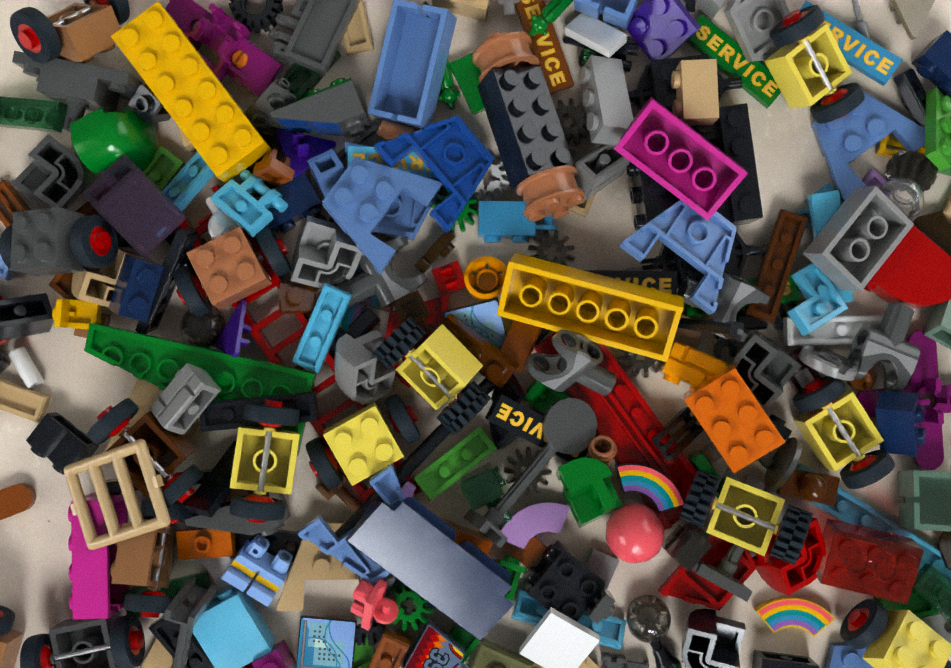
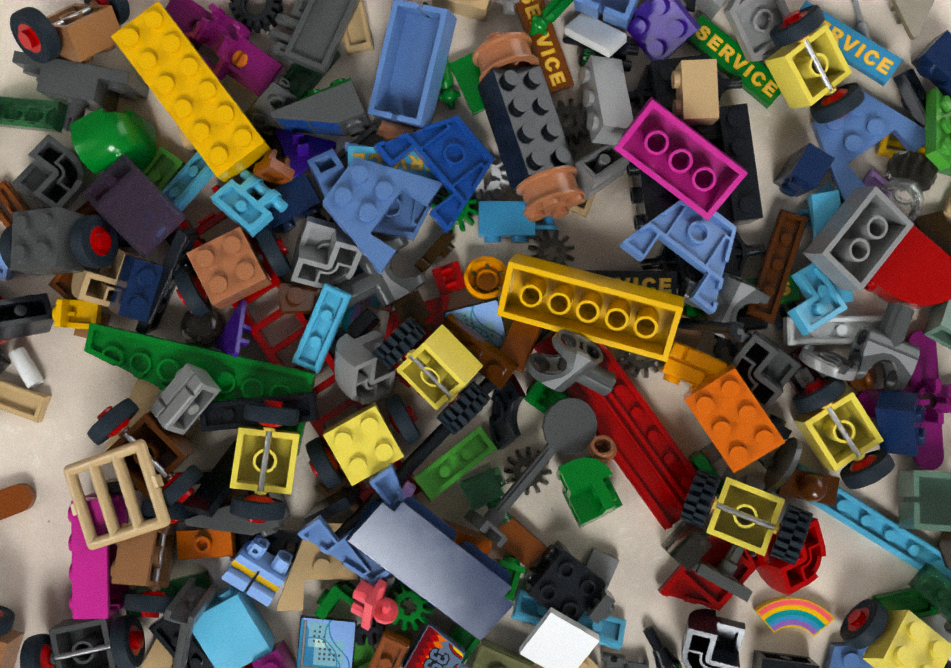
black brick [26,412,99,475] -> none
black bracket [128,84,171,124] -> none
white rock [205,197,240,239] -> none
black tile [485,392,588,462] -> none
lavender tile [500,502,570,549] -> none
coral piece [605,503,664,564] -> none
tile [614,462,685,513] -> none
clear smoke helmet [626,595,671,643] -> none
black tile [651,407,704,462] -> none
clear red brick [816,518,924,604] -> none
none -> black tile [304,484,362,524]
none -> green bracket [314,580,356,620]
none -> dark blue brick [773,143,835,197]

